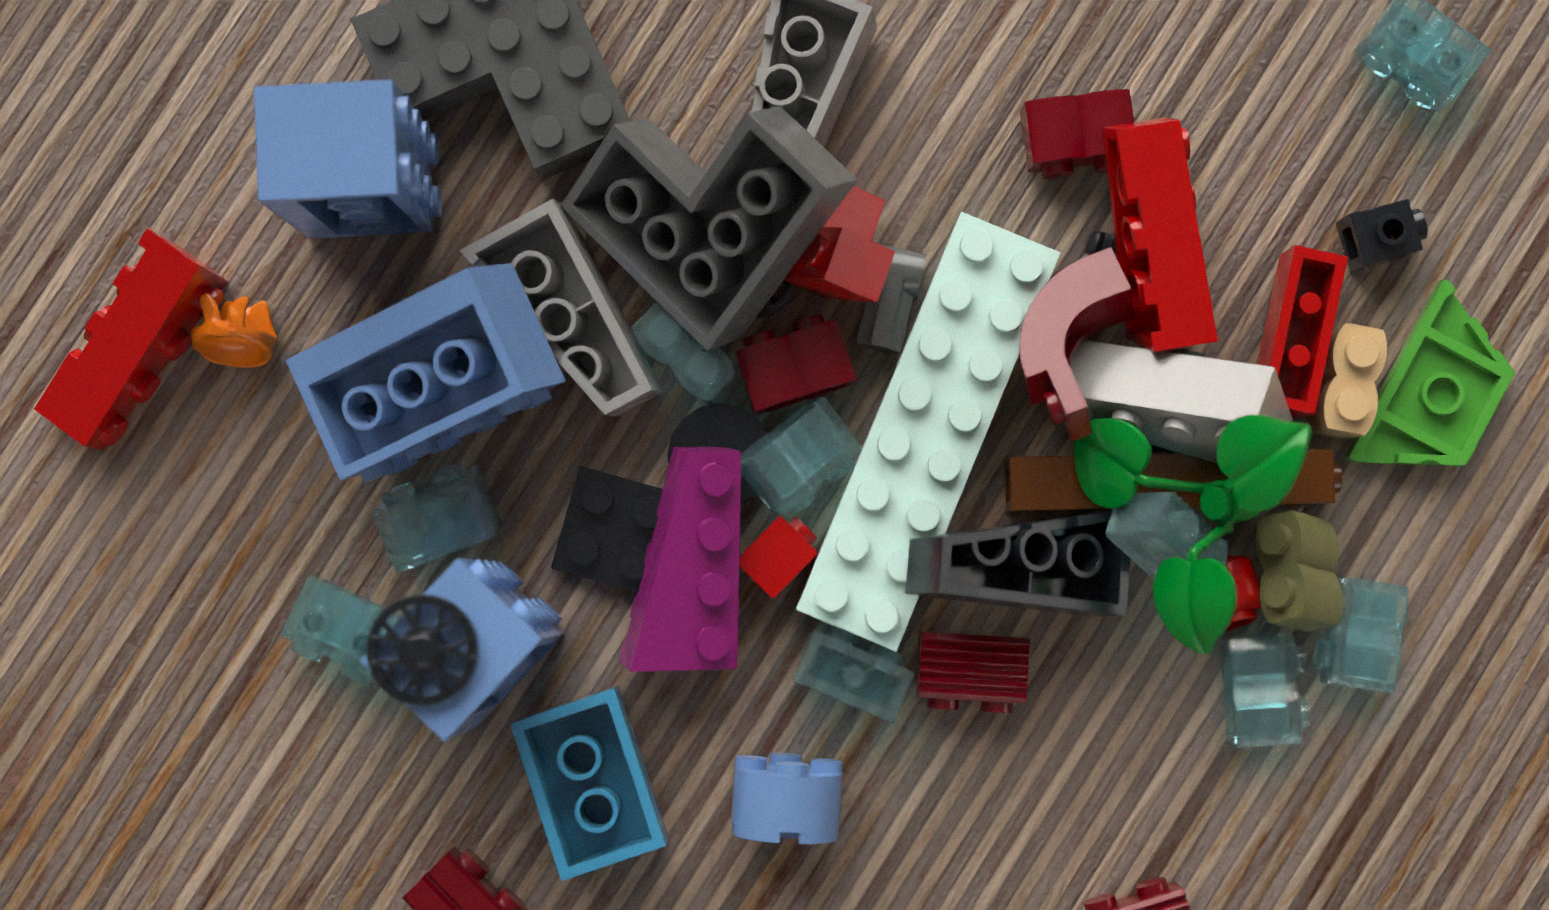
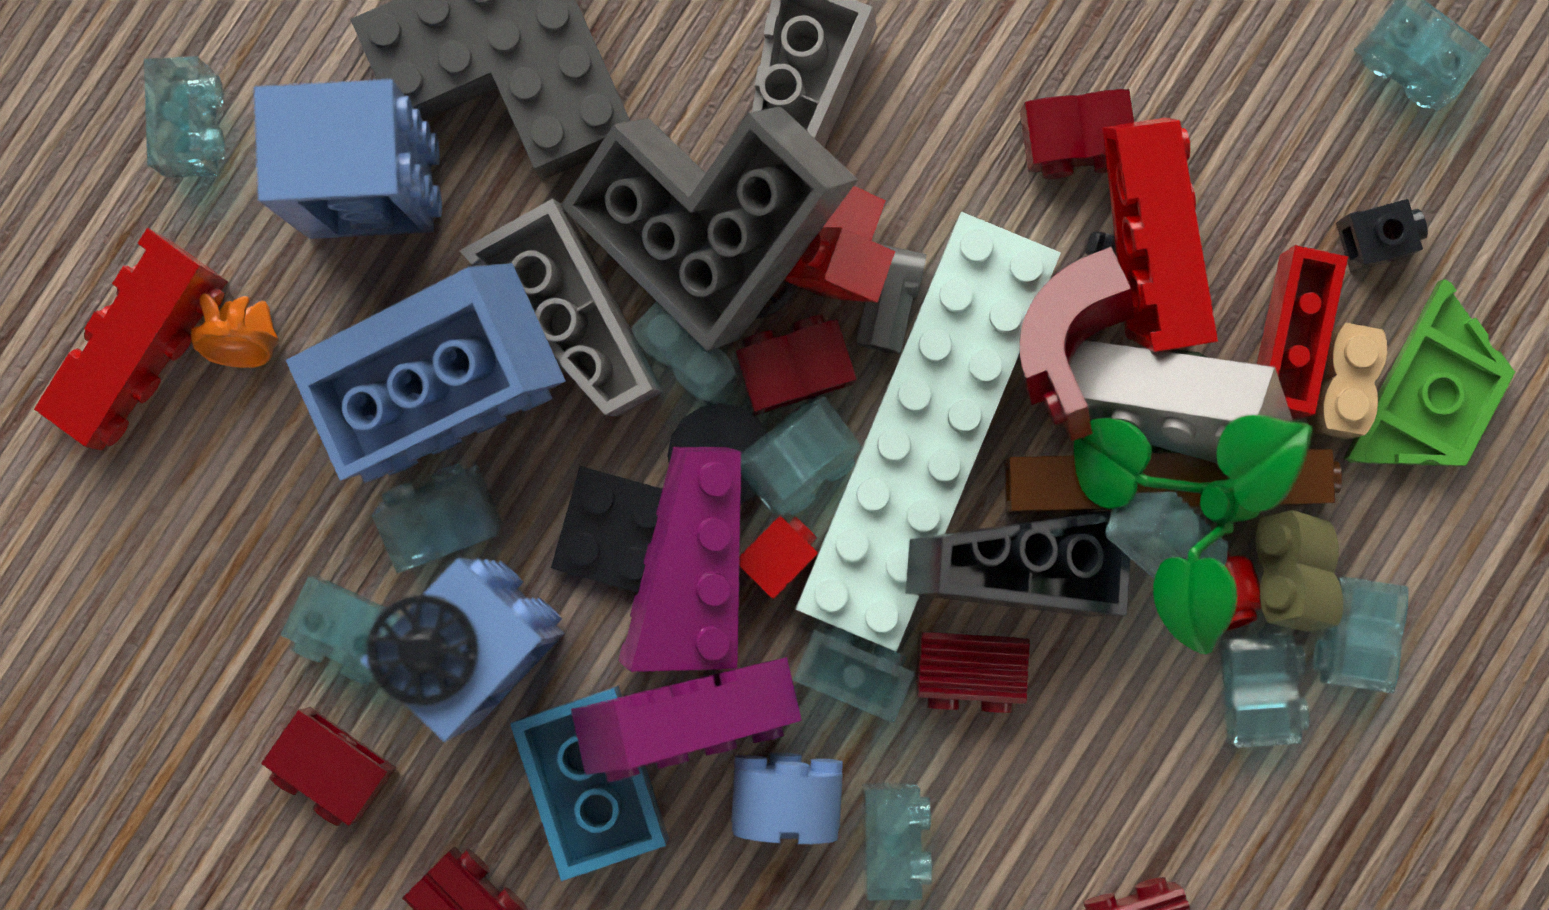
none -> clear light blue brick [144,56,225,178]
none -> dark red brick [261,707,397,826]
none -> magenta wedge [571,657,802,782]
none -> clear light blue brick [863,783,932,900]

